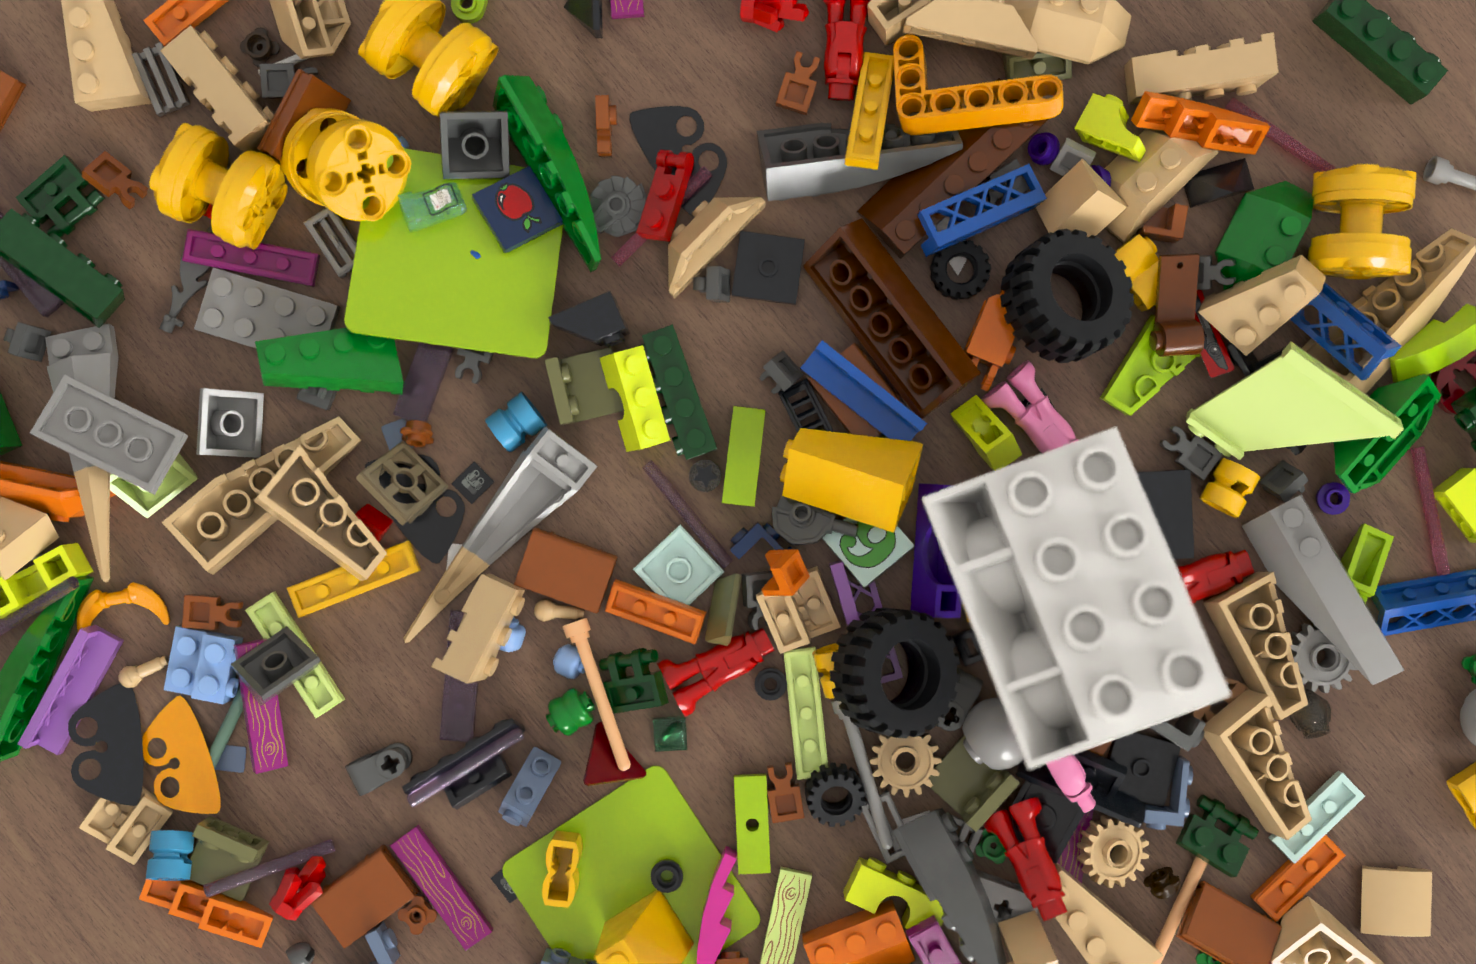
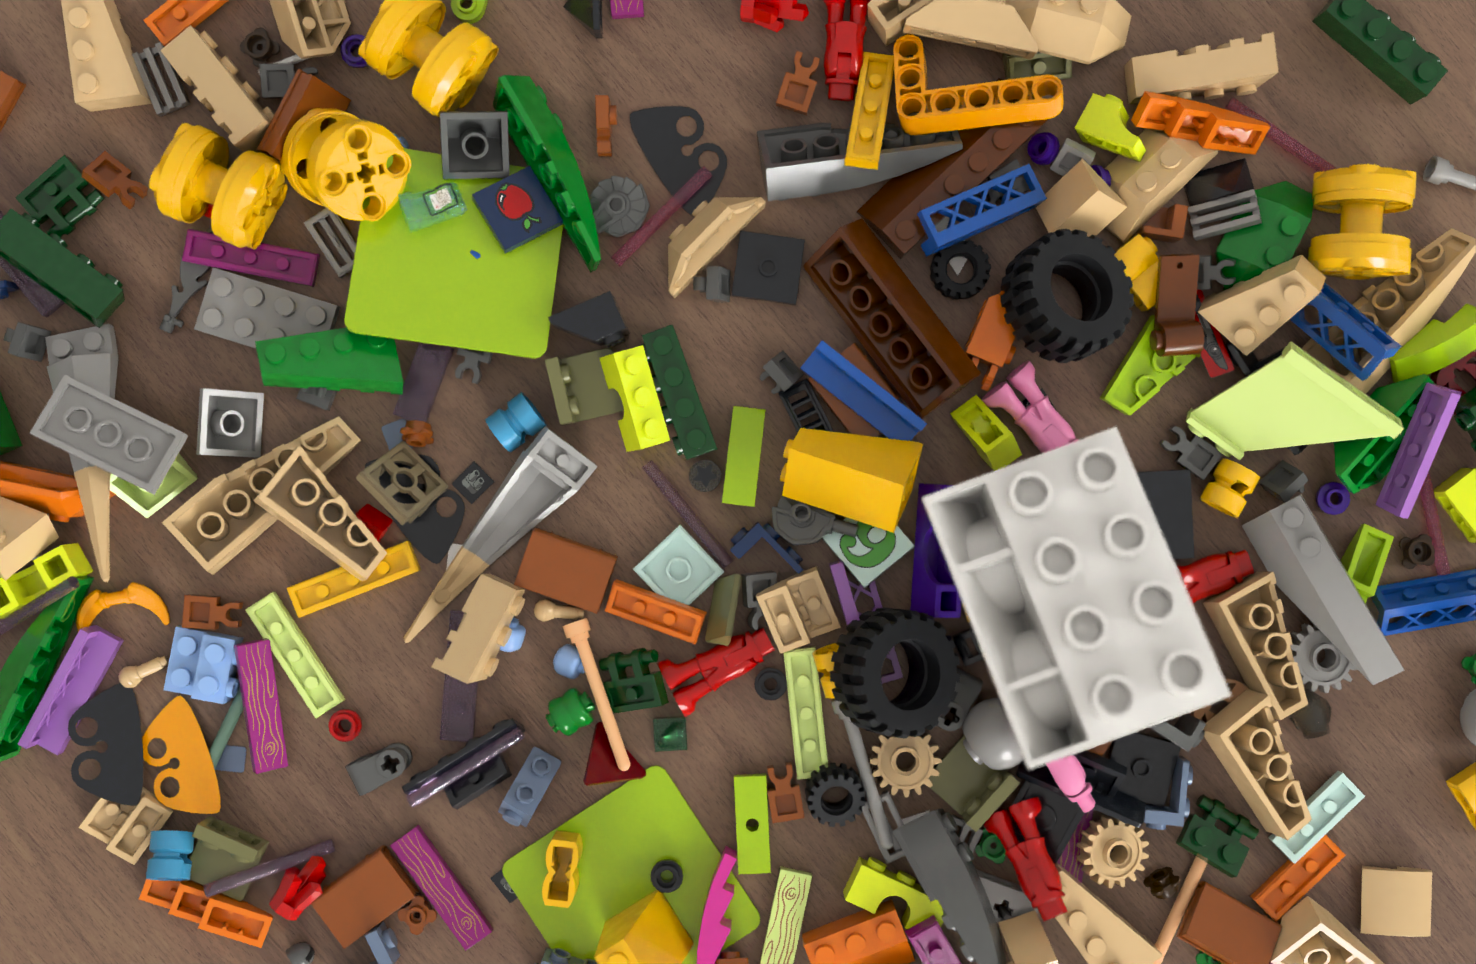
dark grey slope [231,626,321,706] -> none
red plate [636,149,694,242] -> none
orange panel [761,549,810,596] -> none
none -> red plate [328,709,362,742]
none -> dark purple plate [341,34,368,68]
none -> light grey tile [1188,189,1262,241]
none -> medium lavender fence [1375,383,1462,519]
none -> dark brown plate [1399,534,1435,569]

